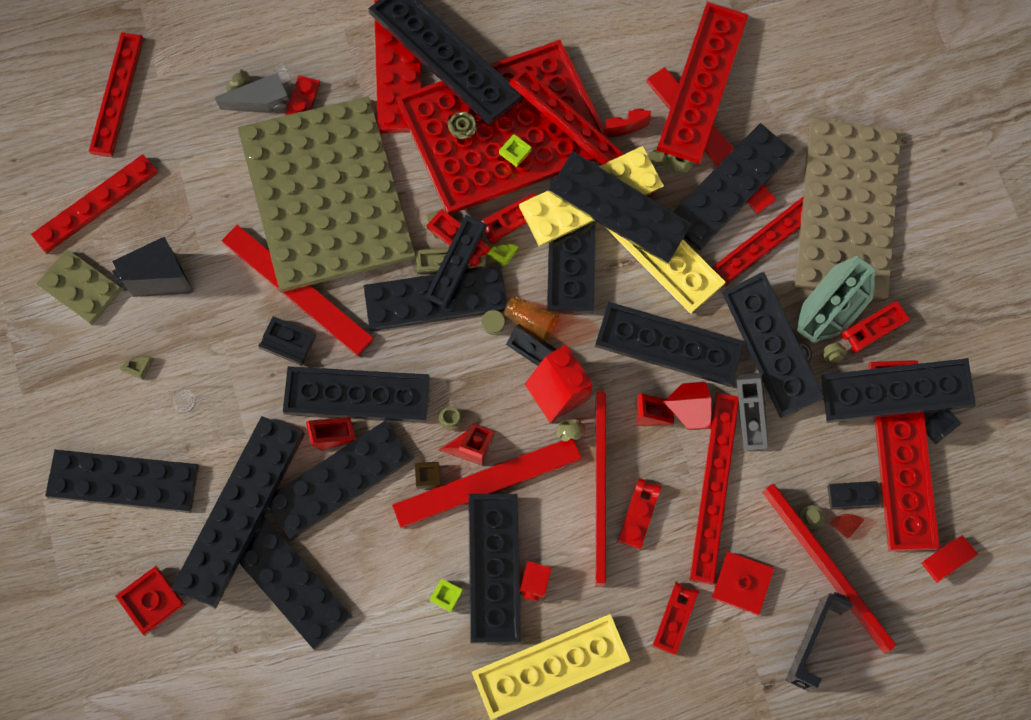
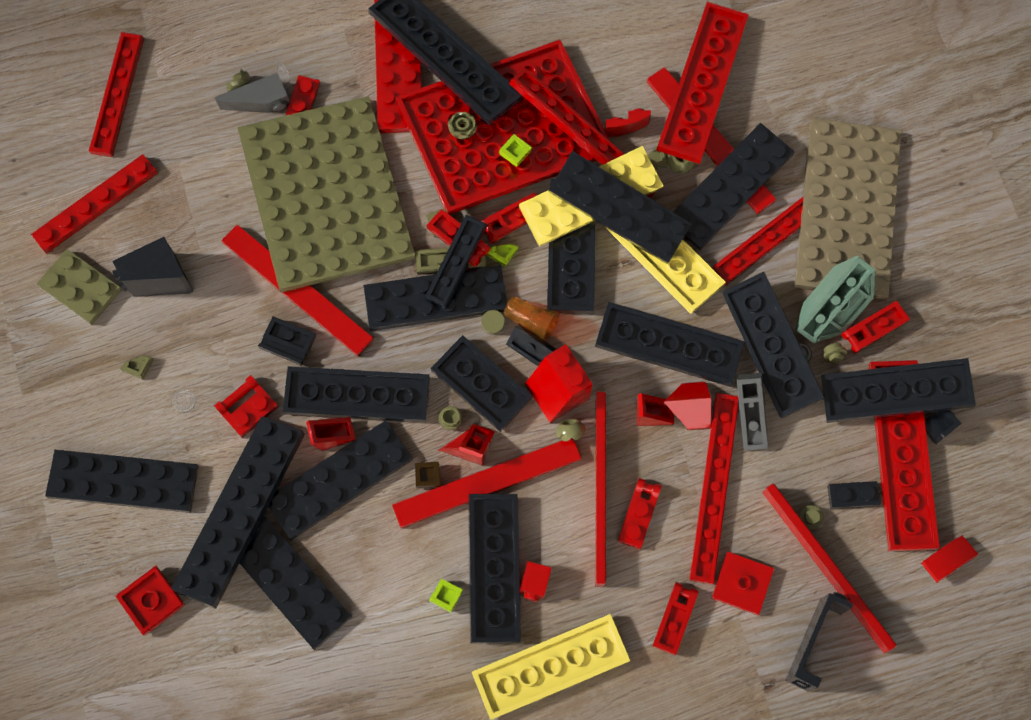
clear red tile [829,514,864,539] -> none
none -> red plate [213,375,278,438]
none -> black plate [430,335,533,432]

